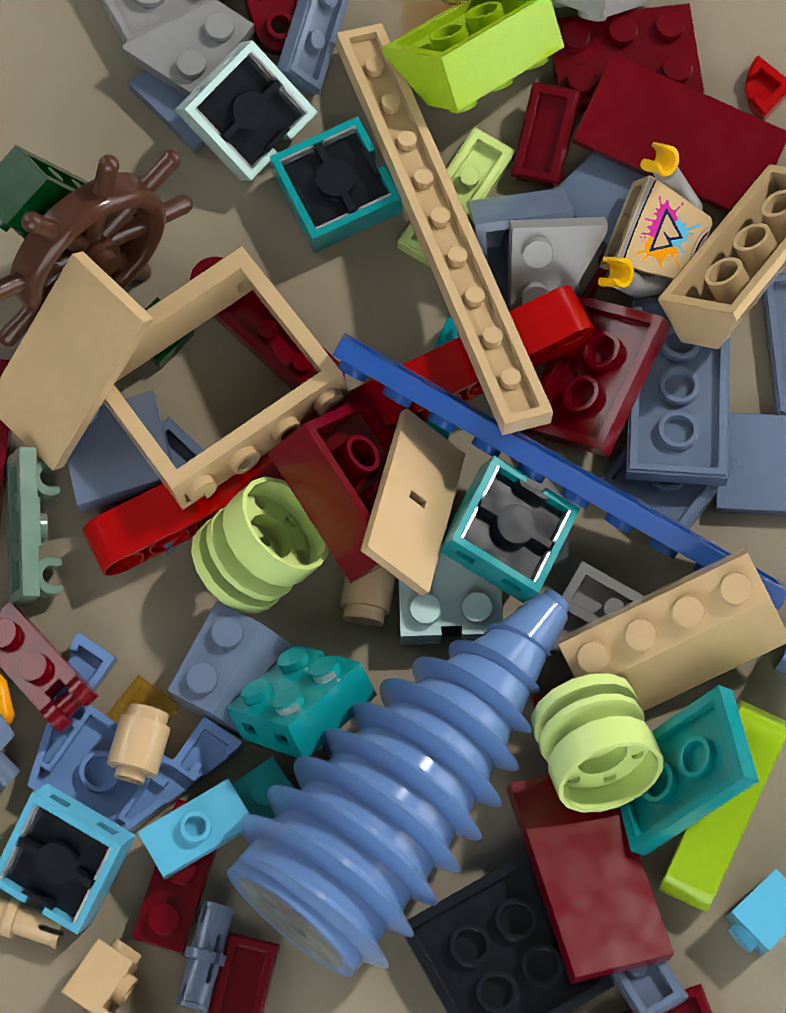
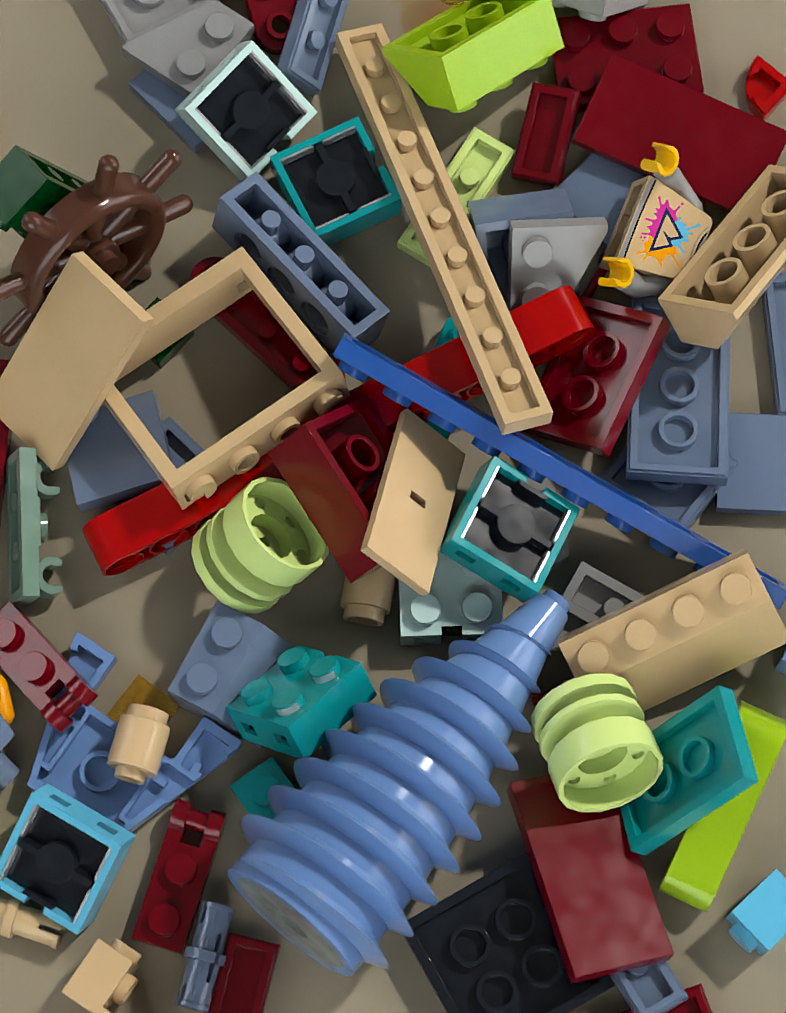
medium azure plate [138,778,249,879] -> none
none -> sand blue brick [212,171,390,361]

